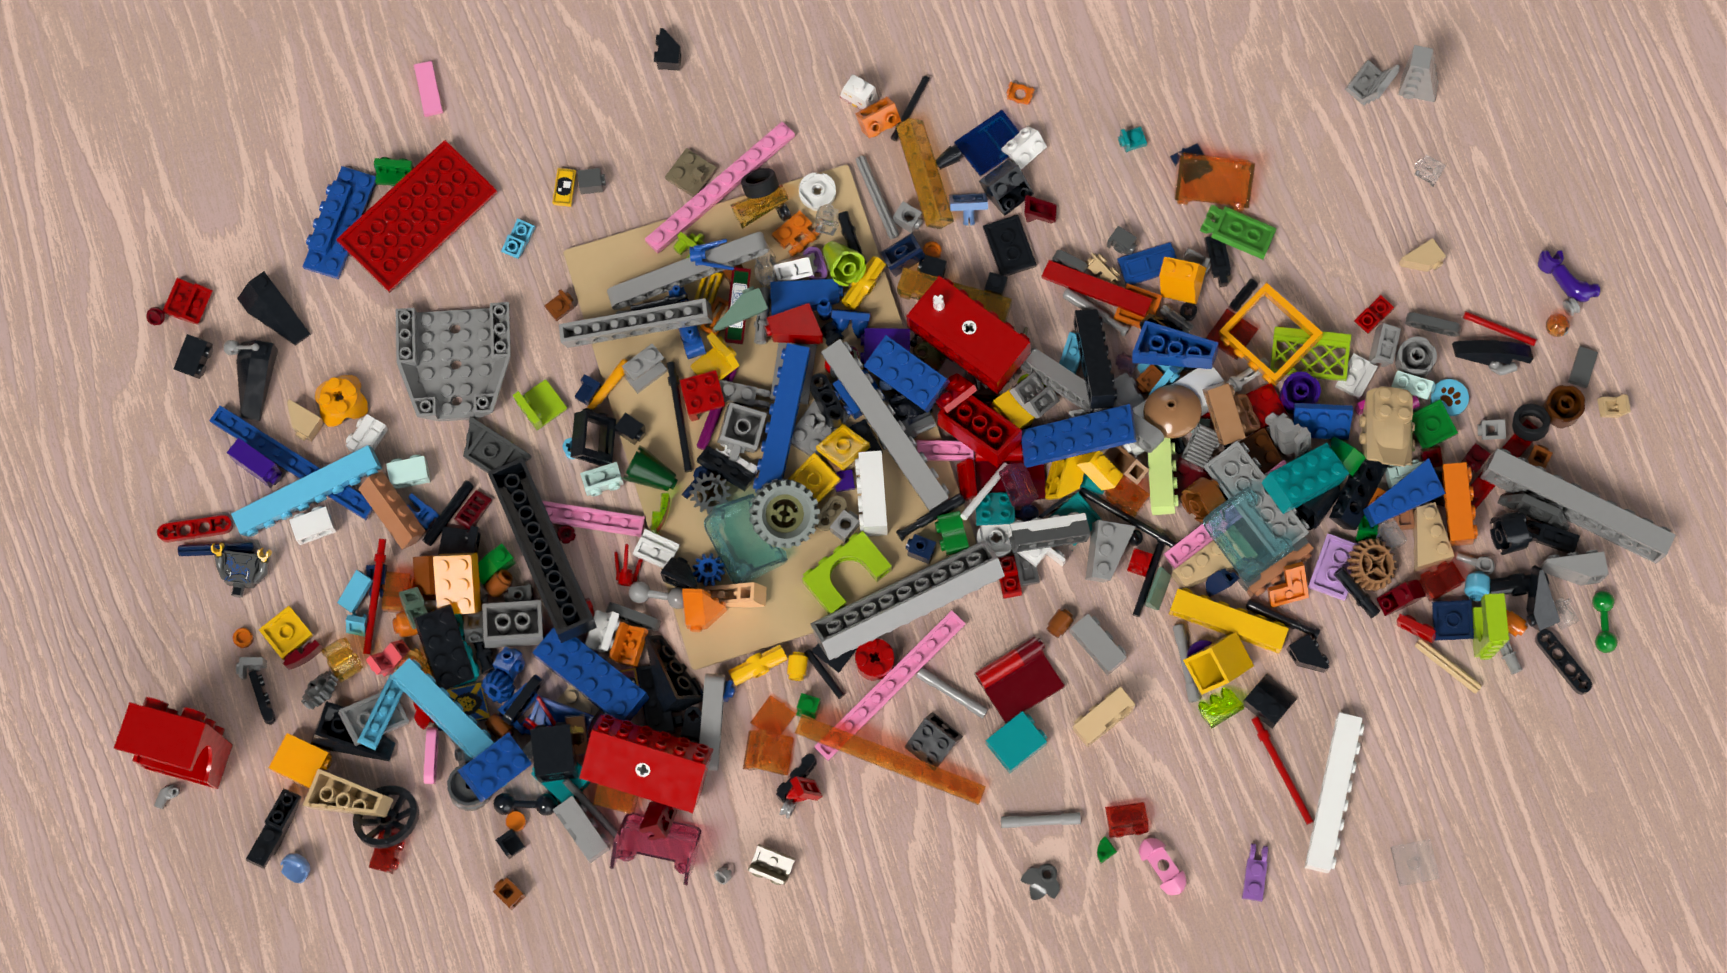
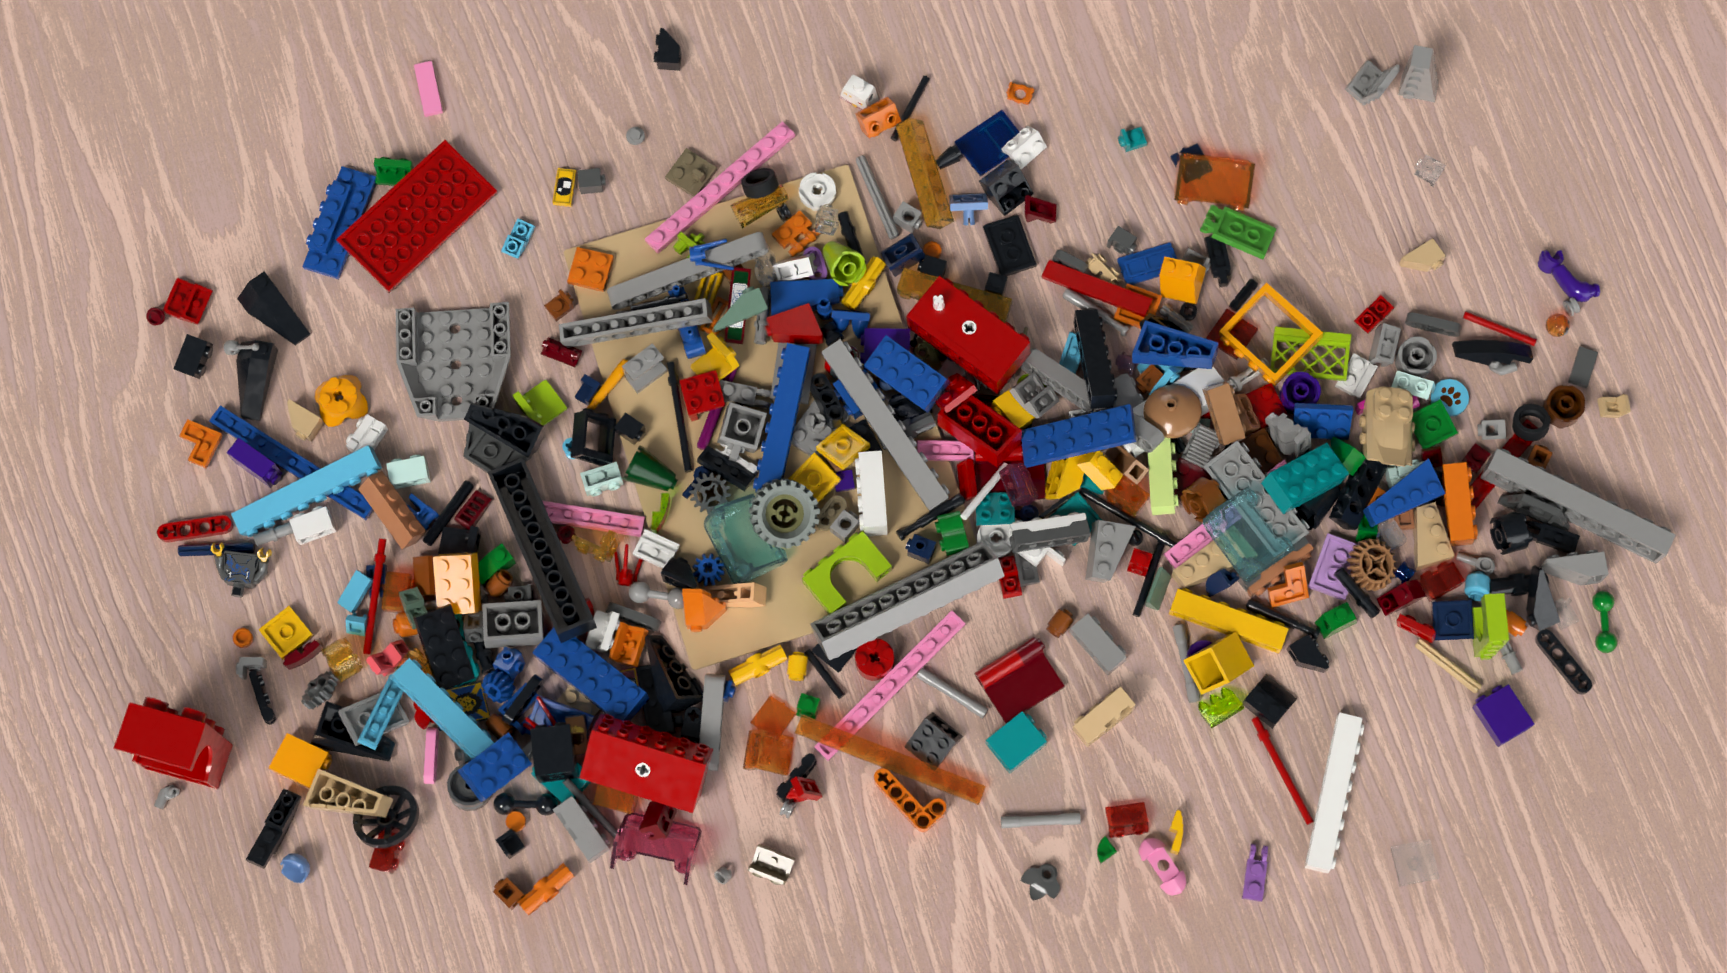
none -> orange plate [179,419,223,469]
none -> light grey pin [253,522,293,547]
none -> black wedge [464,403,545,458]
none -> orange piece [518,863,575,915]
none -> dark red hinge [541,337,583,368]
none -> orange plate [567,247,614,292]
none -> clear yellow bracket [571,530,620,563]
none -> light grey plate [626,127,645,145]
none -> orange beam [874,768,947,832]
none -> yellow slope [1169,810,1183,855]
none -> green torso [1315,602,1357,639]
none -> clear blue wheel [1394,561,1416,583]
none -> dark purple brick [1472,684,1535,747]

